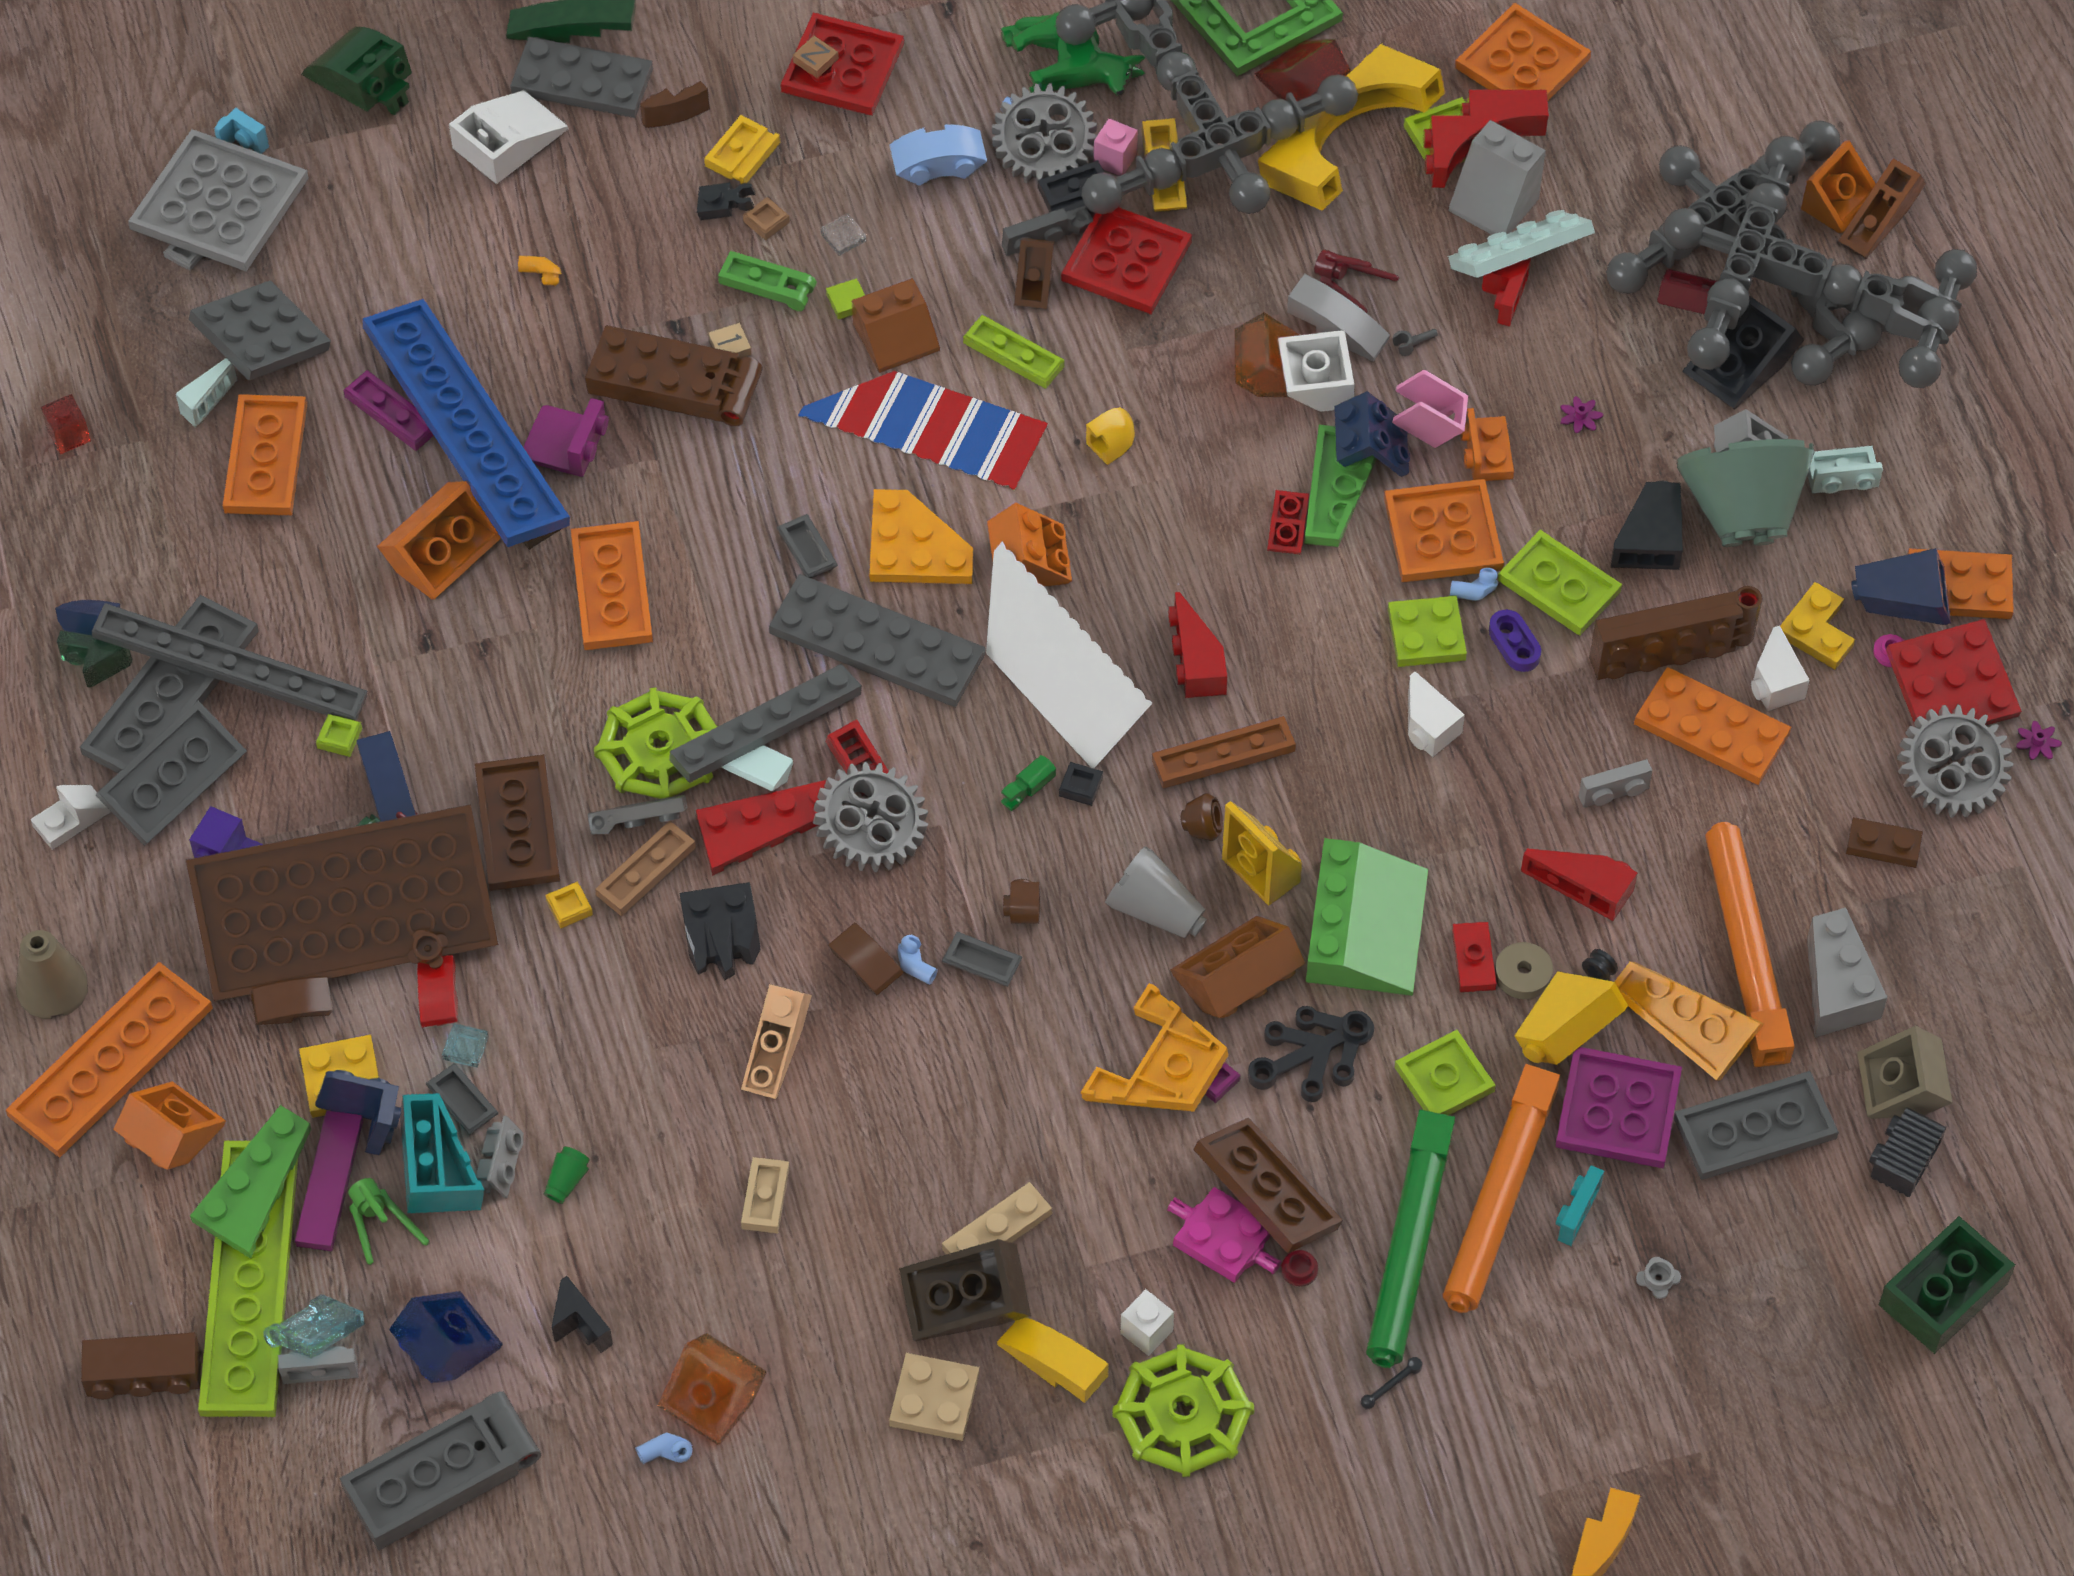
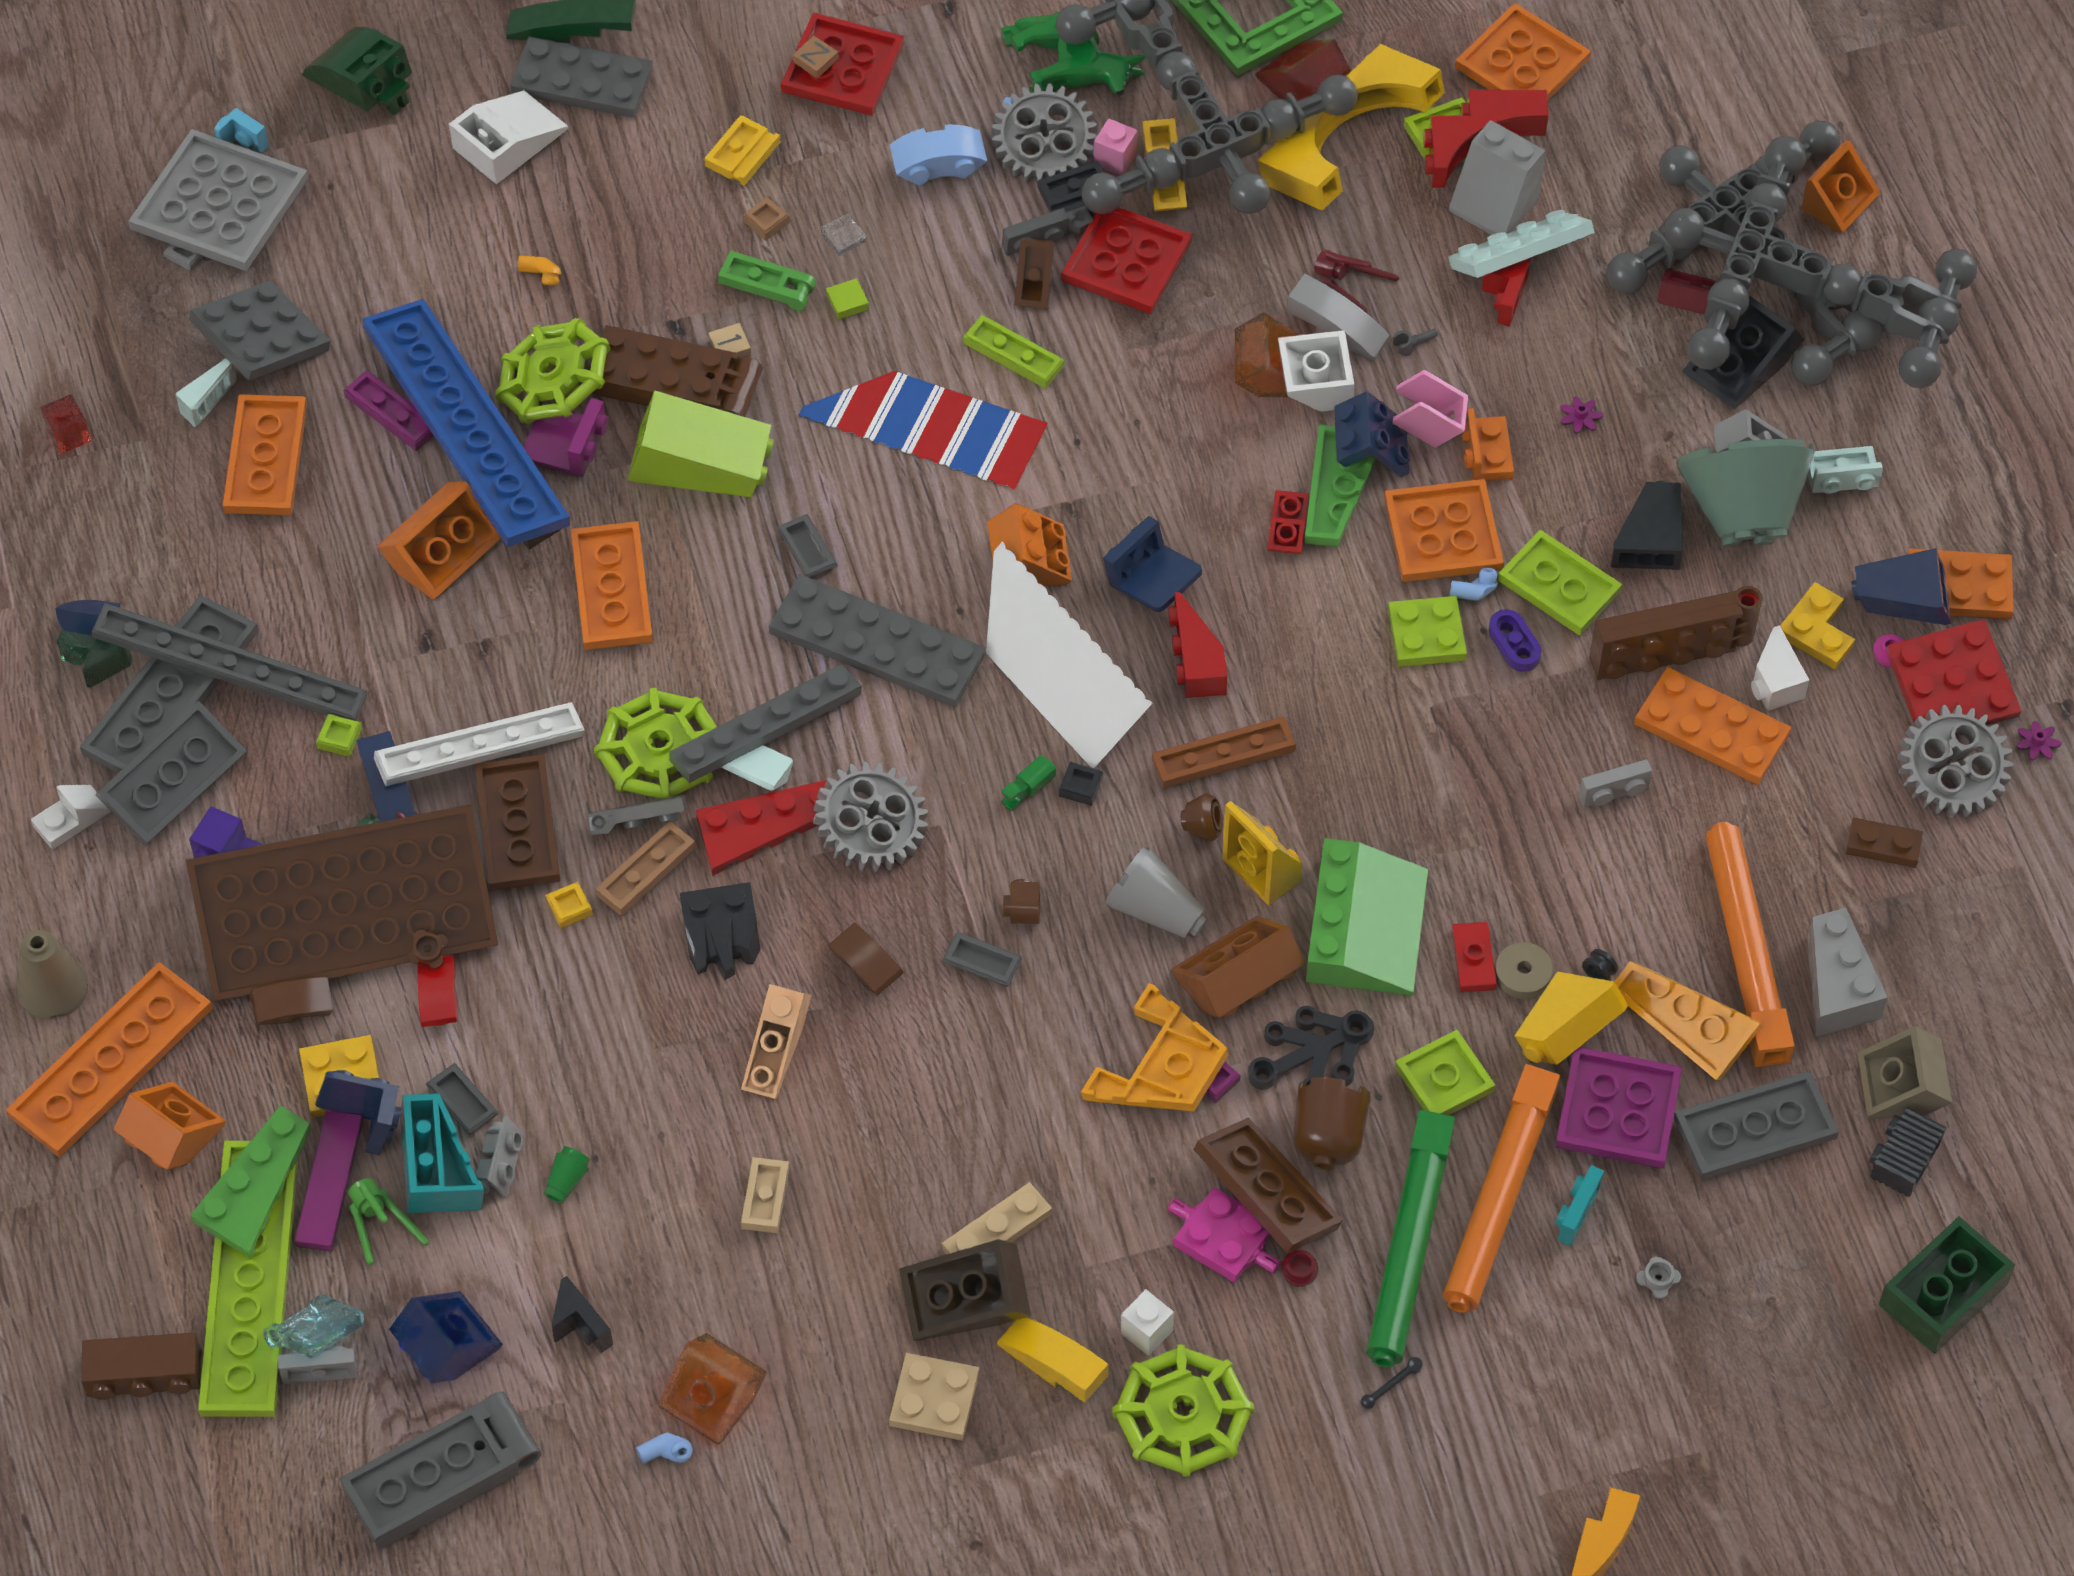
clear light blue tile [442,1023,489,1068] -> none
reddish brown slope [640,81,710,128] -> none
black plate [697,182,755,220] -> none
red slope [825,719,889,796] -> none
dark orange slope [852,278,940,373] -> none
light orange plate [869,489,973,584] -> none
light blue arm [897,935,938,985] -> none
yellow brick [1086,407,1135,465] -> none
white slope [1408,672,1465,757] -> none
red slope [1521,848,1638,921] -> none
dark orange slope [1838,158,1926,259] -> none
none -> white tile [374,702,584,786]
none -> lime plate [495,318,610,424]
none -> lime slope [627,390,774,497]
none -> dark blue bracket [1103,516,1203,612]
none -> reddish brown cylinder [1293,1077,1370,1170]

